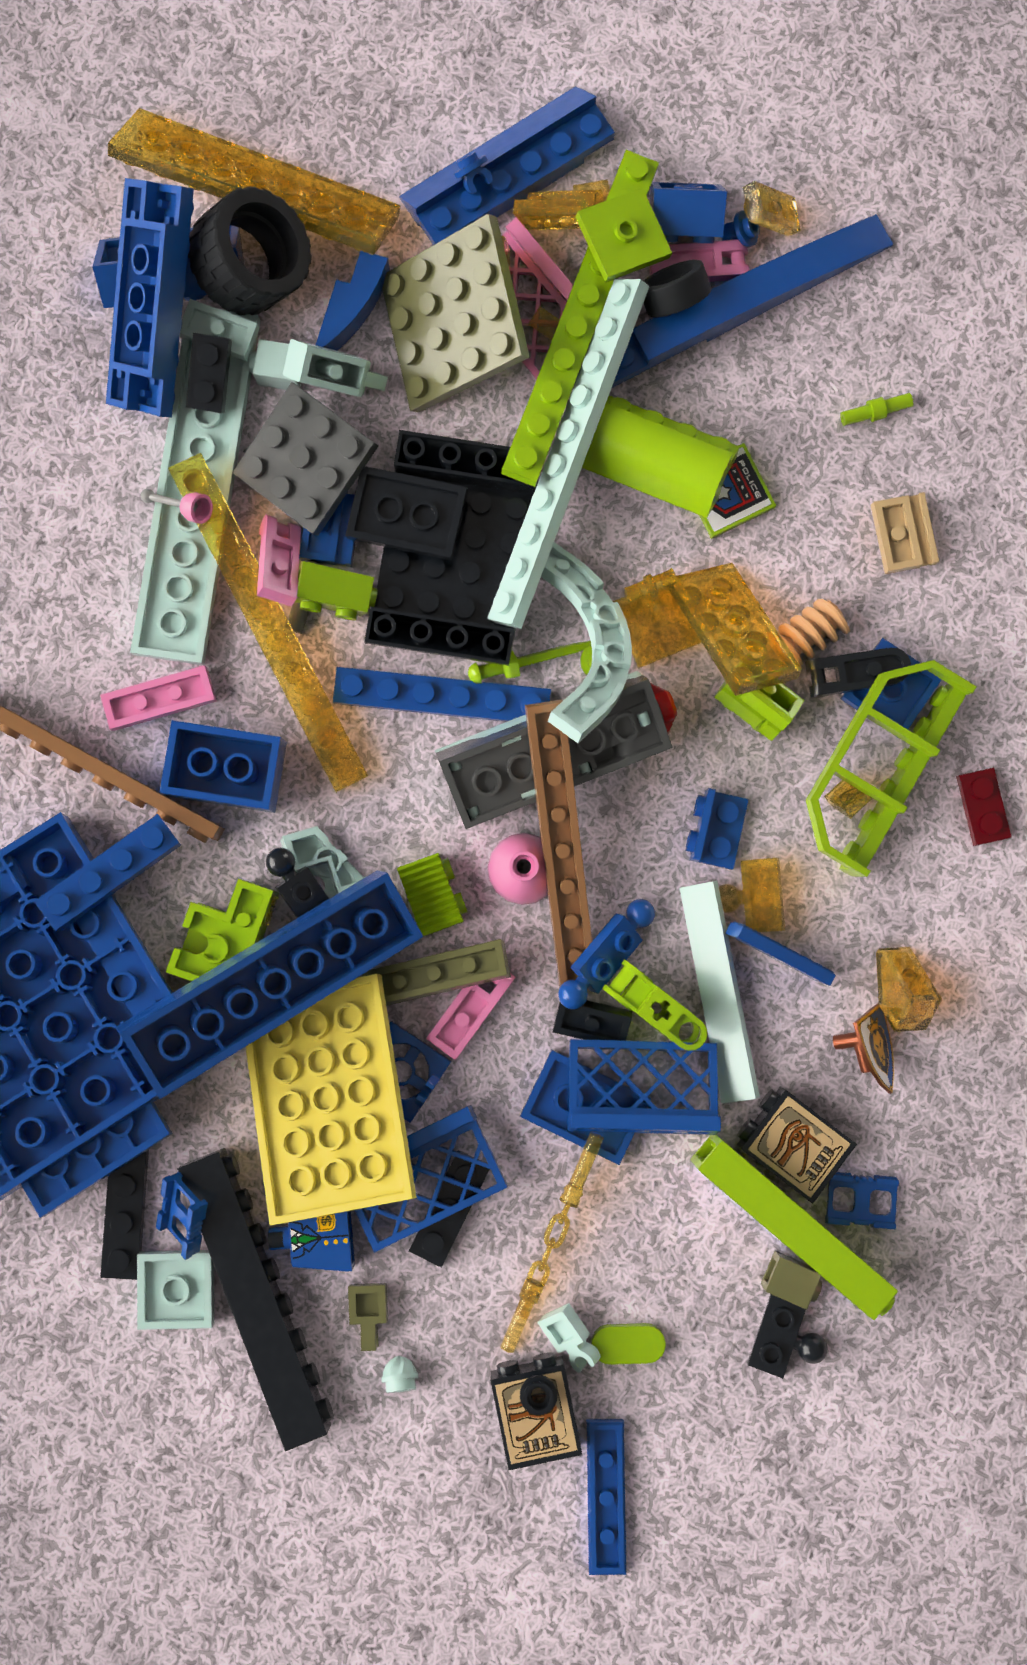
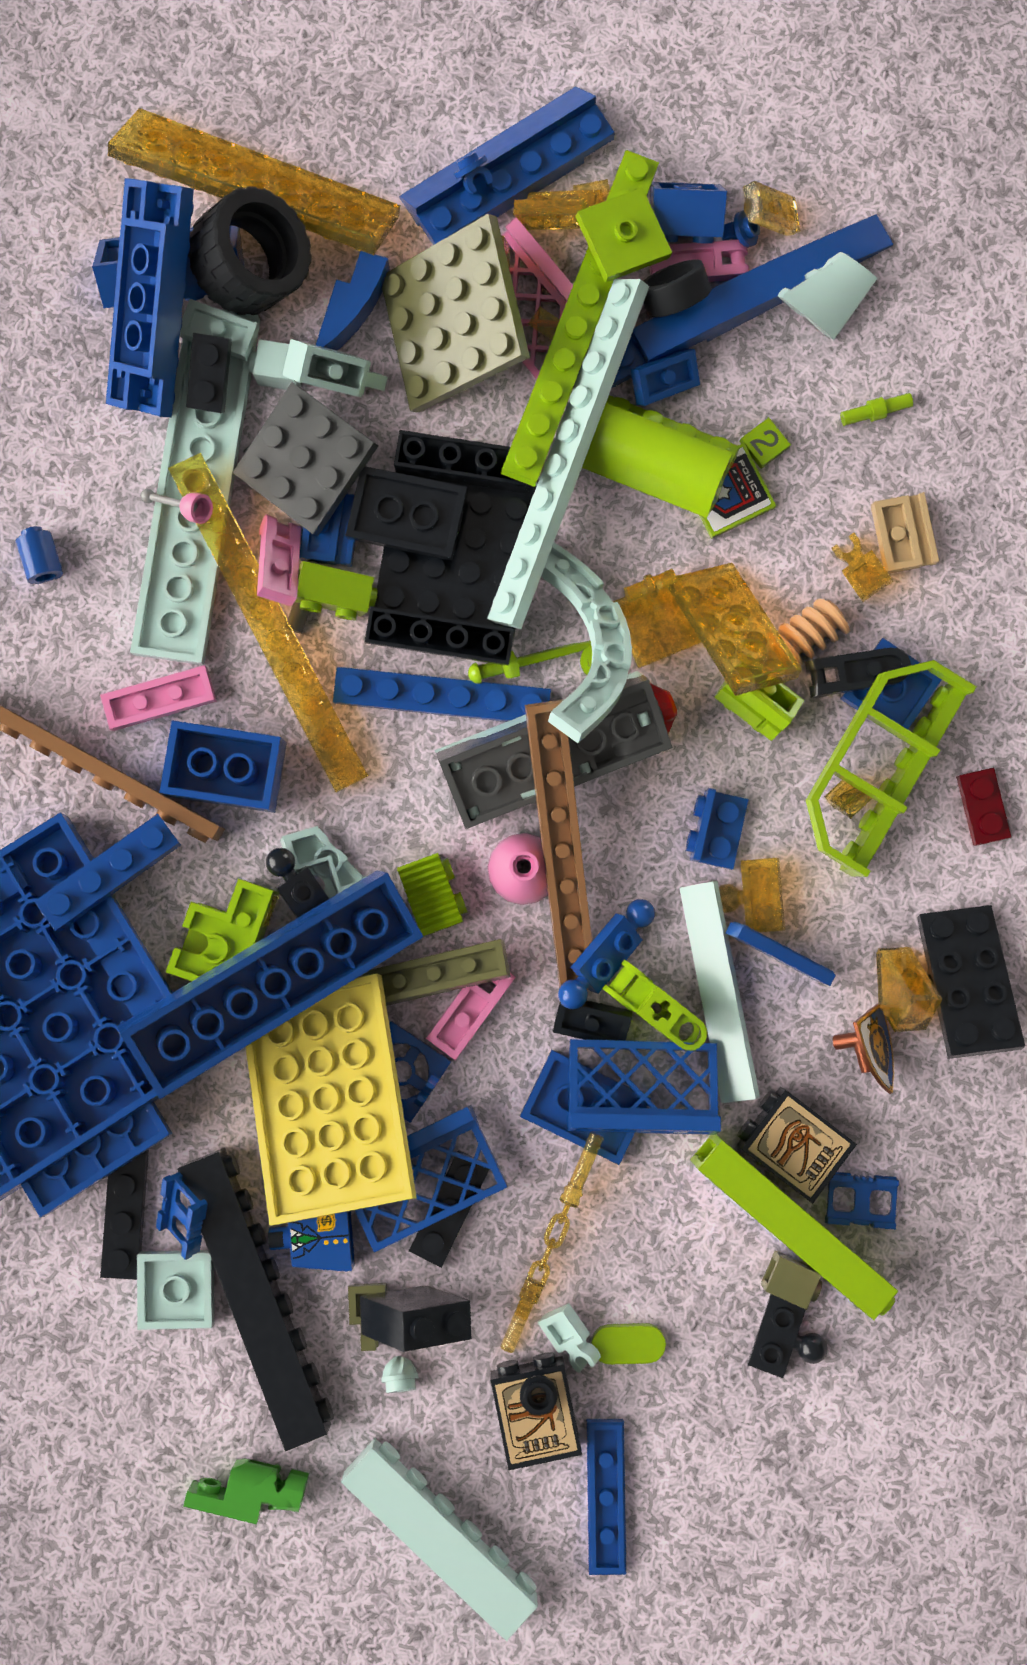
none -> blue brick [15,526,63,584]
none -> bright green plate [183,1458,309,1524]
none -> light aqua brick [341,1438,538,1641]
none -> black brick [360,1286,472,1352]
none -> blue plate [630,348,700,406]
none -> lime tile [739,417,791,469]
none -> light aqua slope [778,252,877,340]
none -> clear yellow plate [831,533,893,602]
none -> black plate [917,905,1025,1059]

